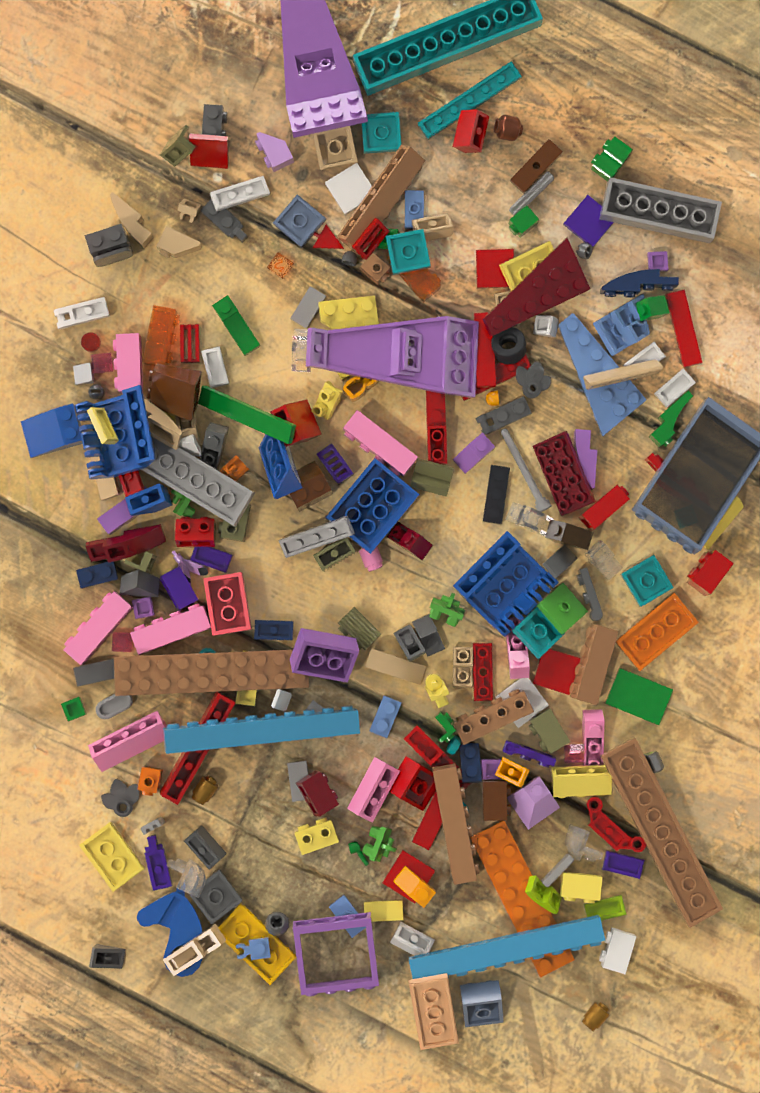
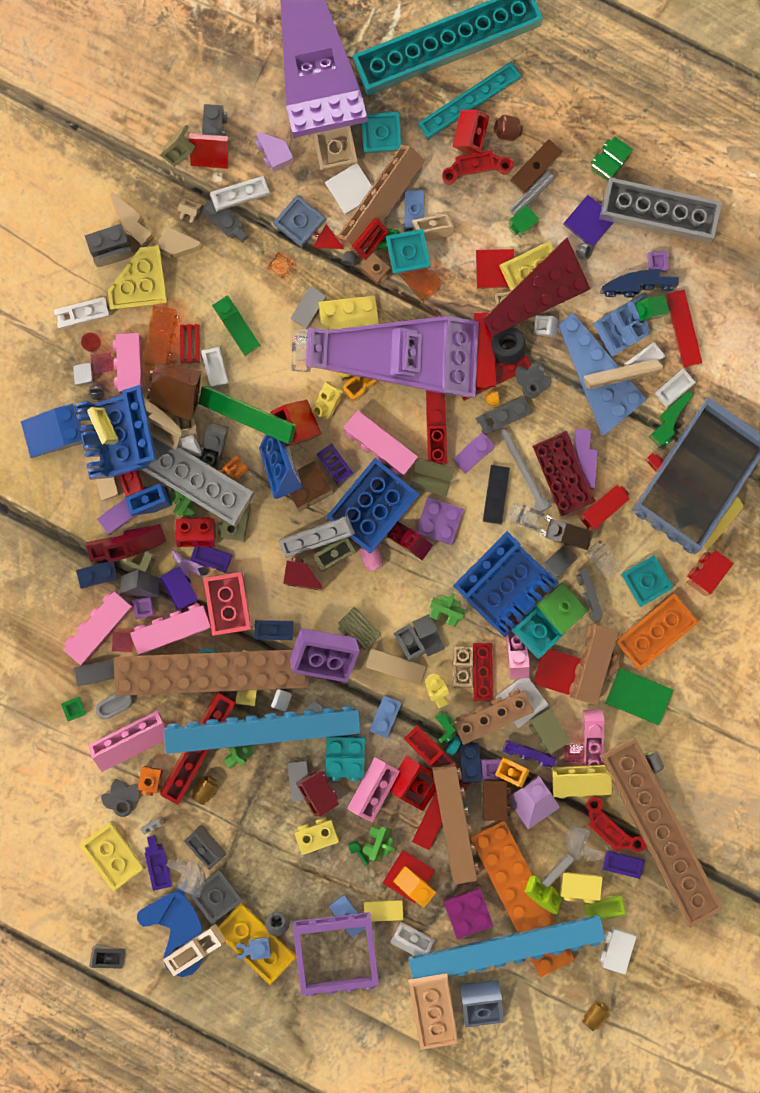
none -> light yellow plate [107,245,167,309]
none -> bright green hips [223,745,254,769]
none -> dark red slope [283,558,323,591]
none -> teal plate [325,736,365,781]
none -> medium lavender plate [416,497,464,545]
none -> red plate [442,150,513,185]
none -> magenta brick [443,887,494,939]
none -> medium nougat arm [605,651,620,680]

